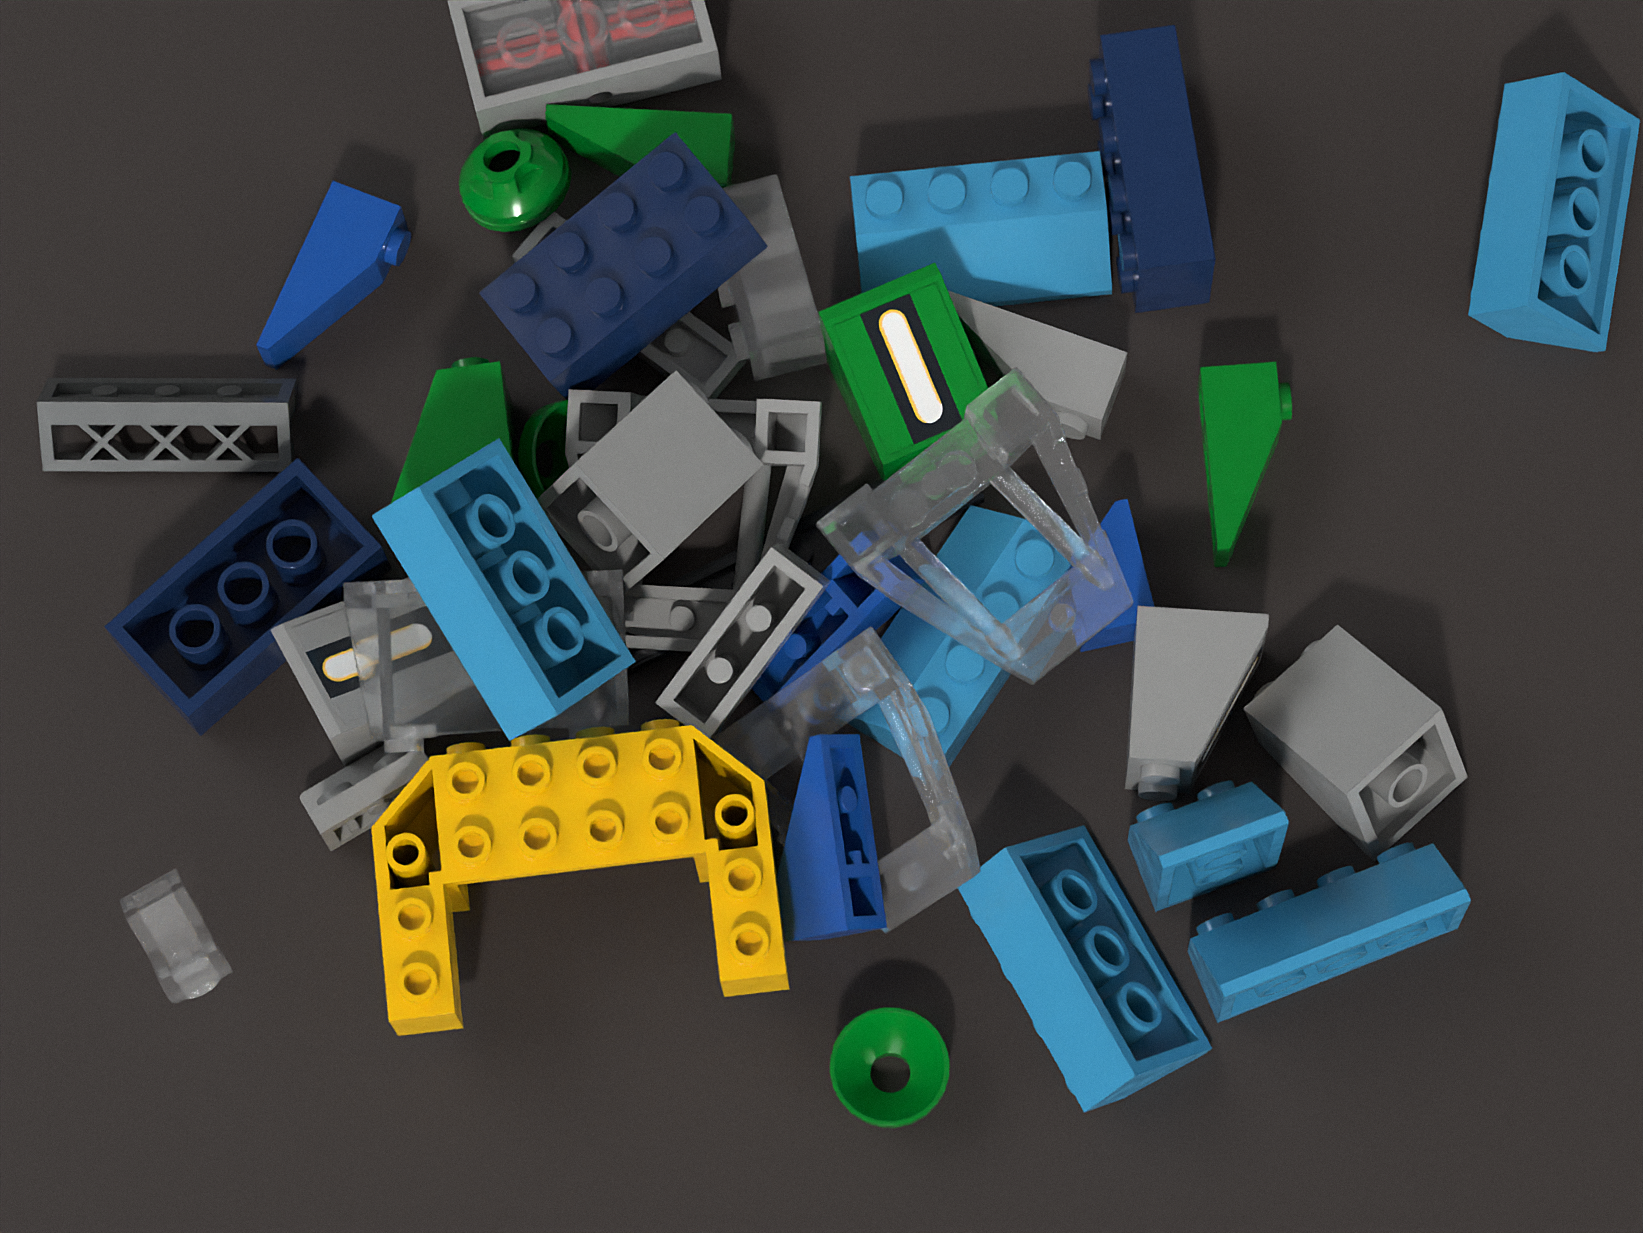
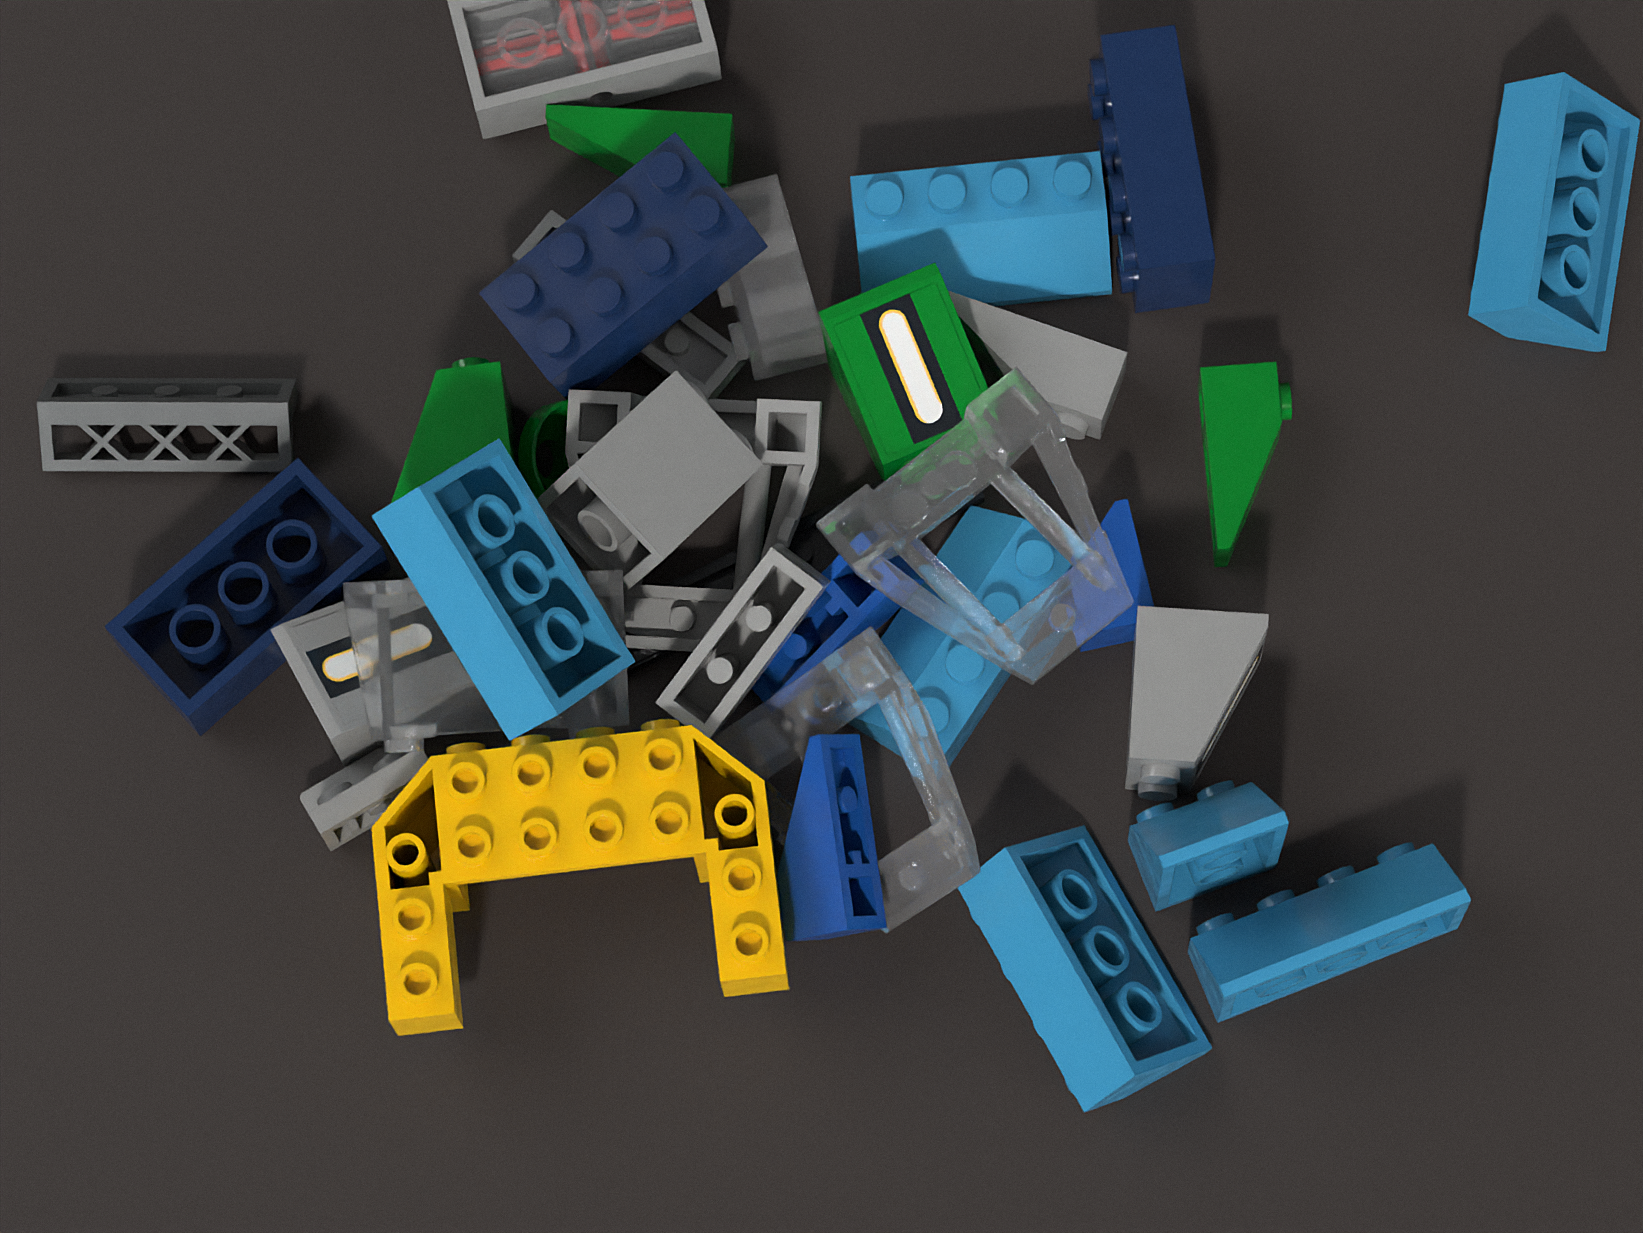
clear brick [119,868,233,1004] -> none
blue slope [256,181,411,370] -> none
green piece [459,128,571,232] -> none
green piece [830,1007,950,1128] -> none
light grey slope [1243,624,1468,861] -> none

